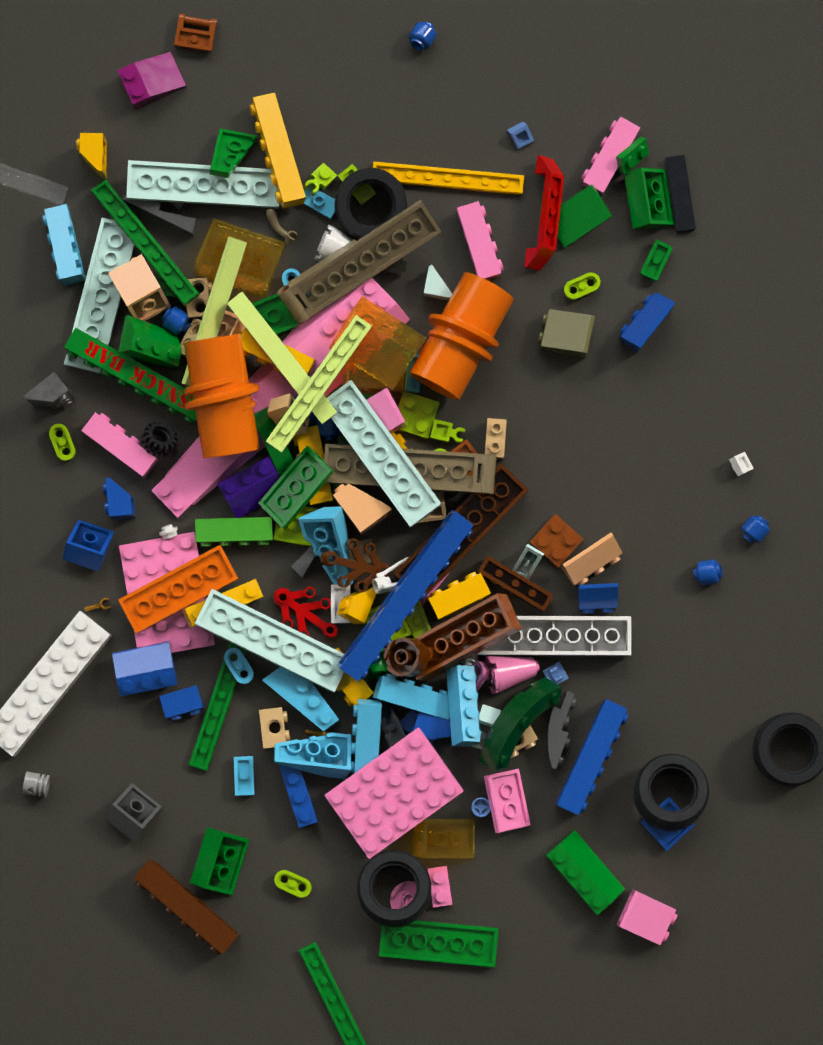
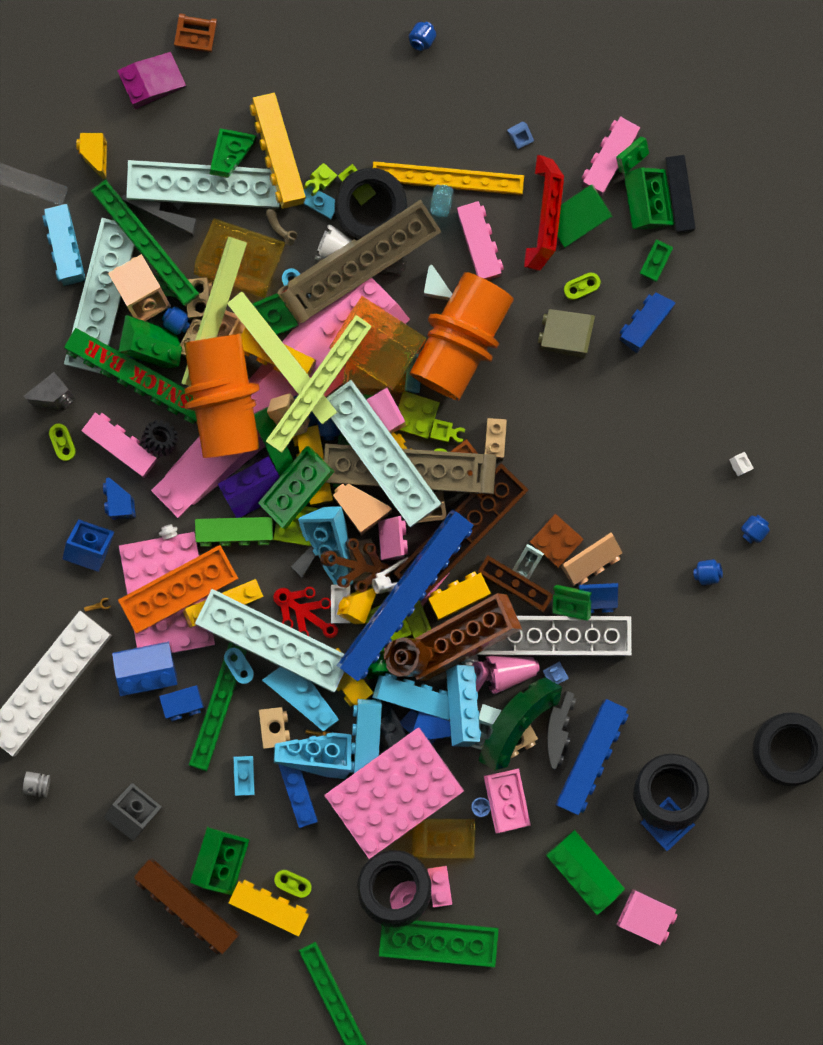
none -> yellow brick [229,880,309,936]
none -> bright pink slope [378,516,408,561]
none -> clear light blue gear [430,184,454,217]
none -> green plate [553,585,592,621]

